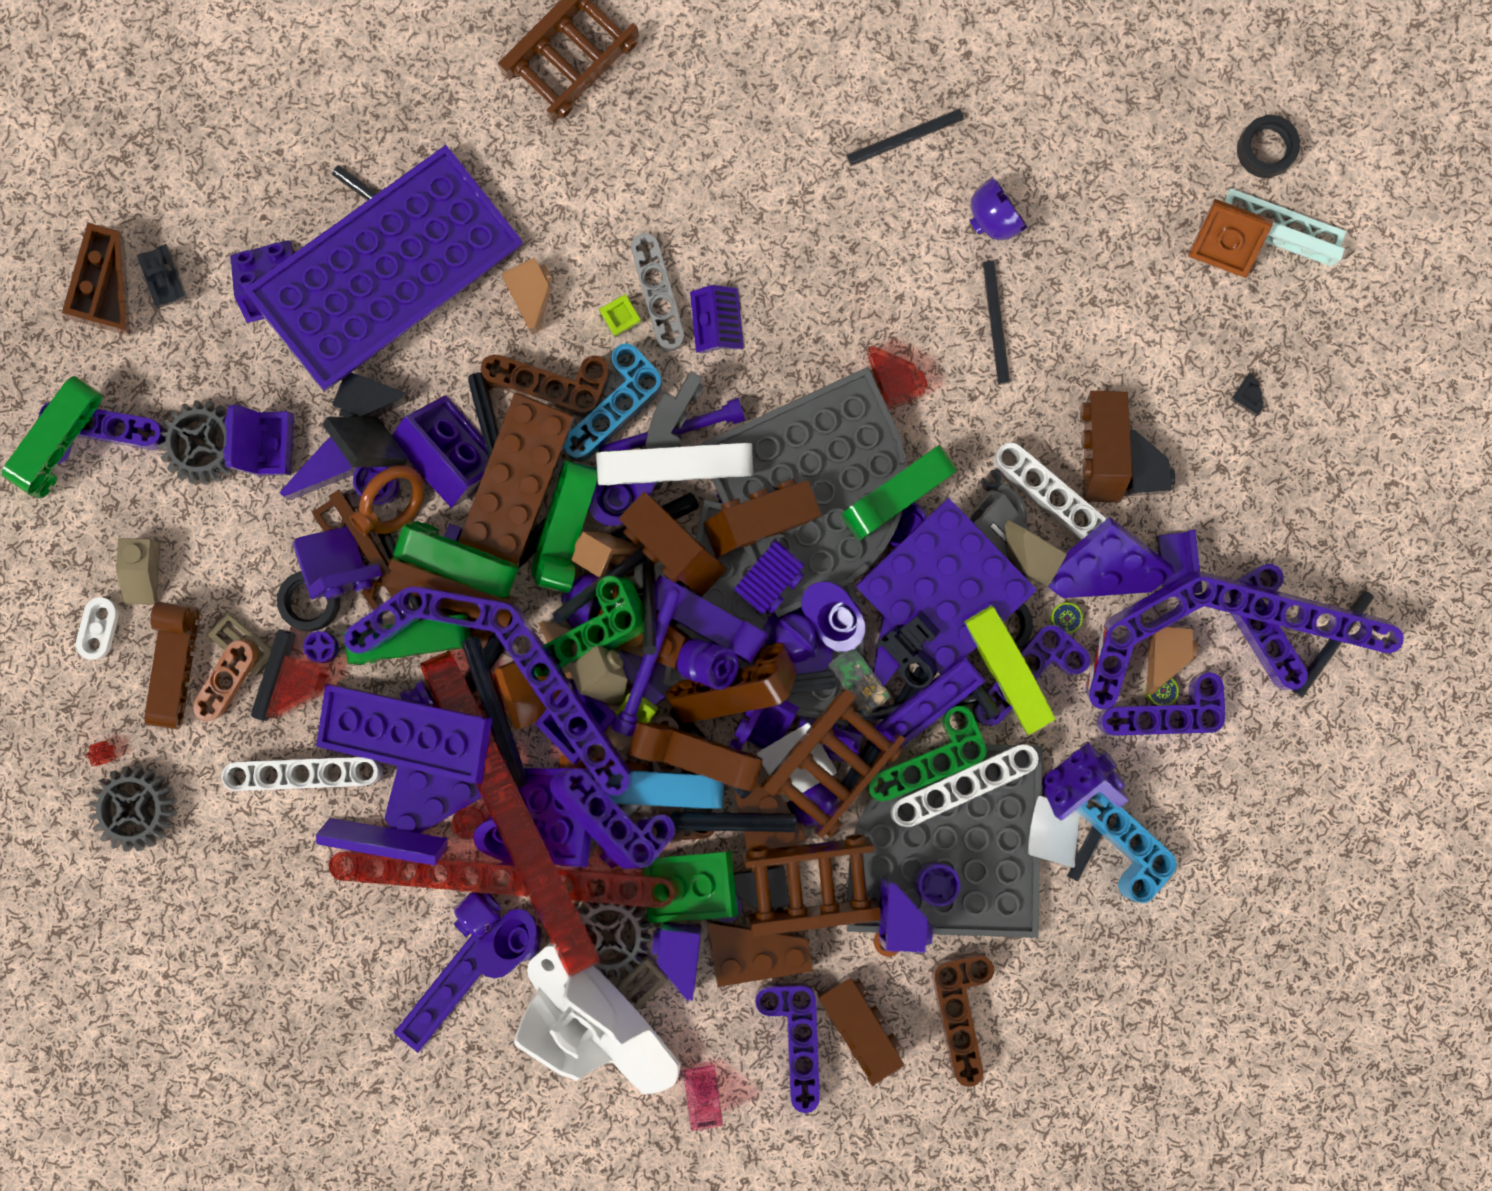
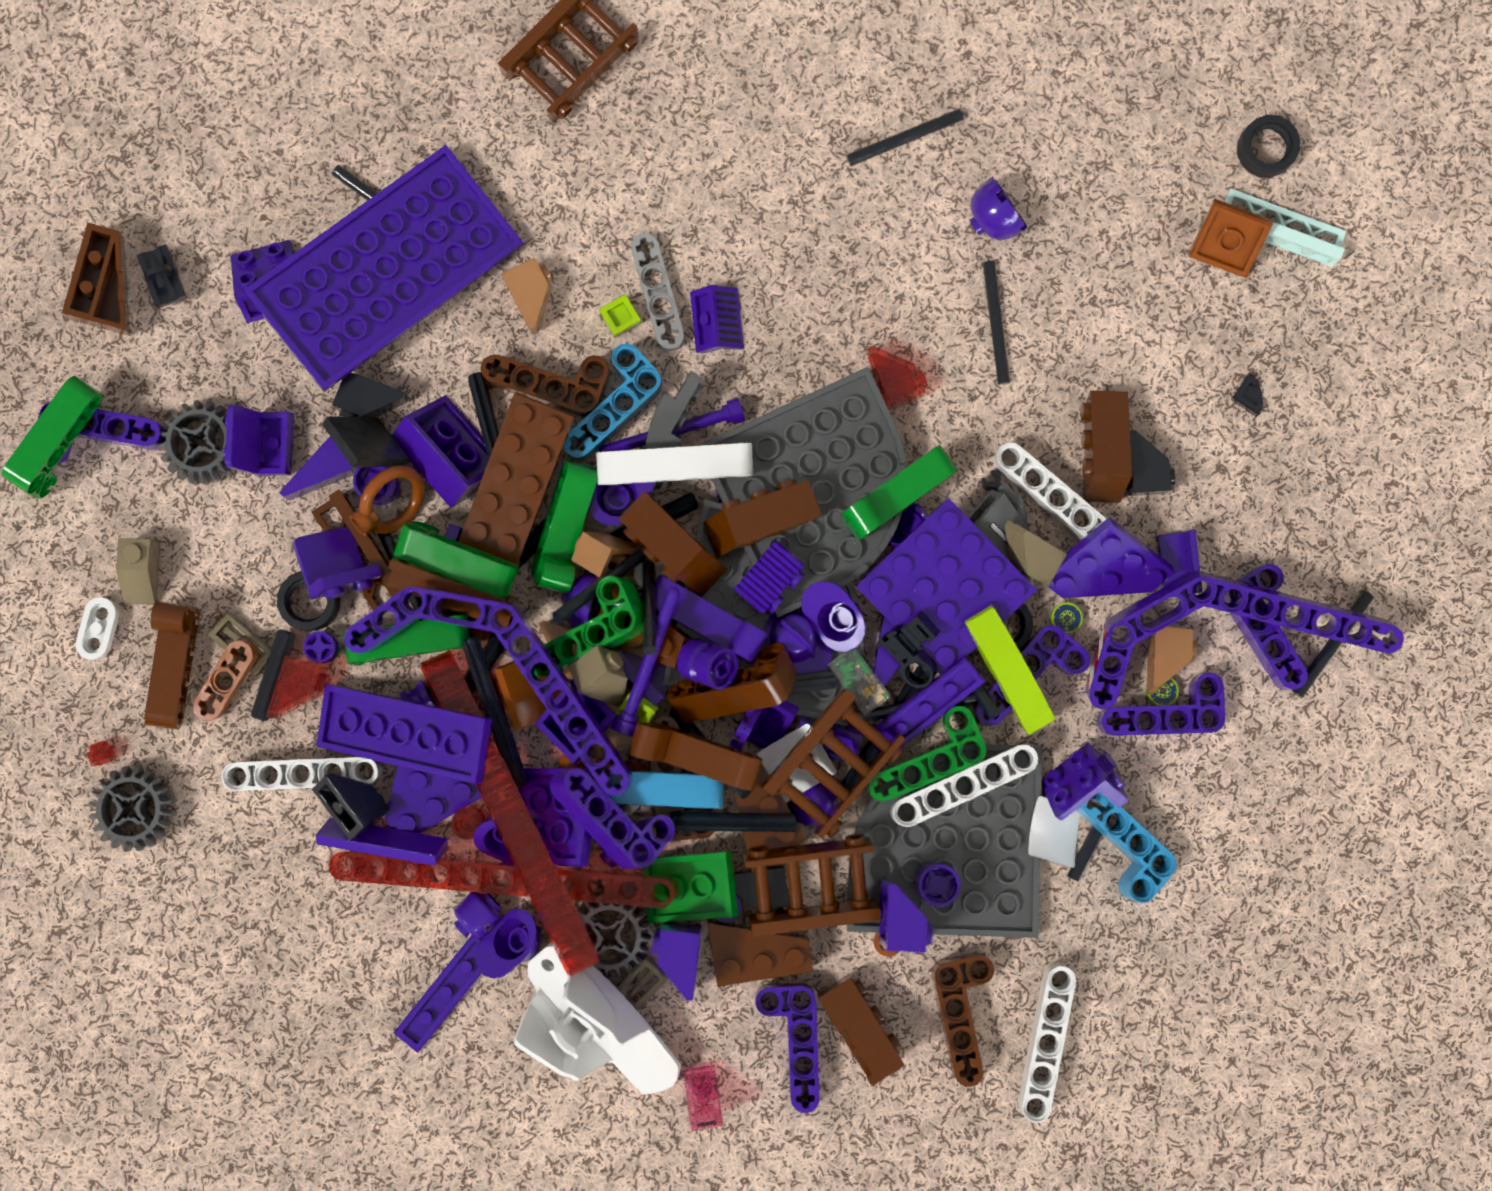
none -> black slope [312,773,391,840]
none -> white beam [1018,963,1076,1123]

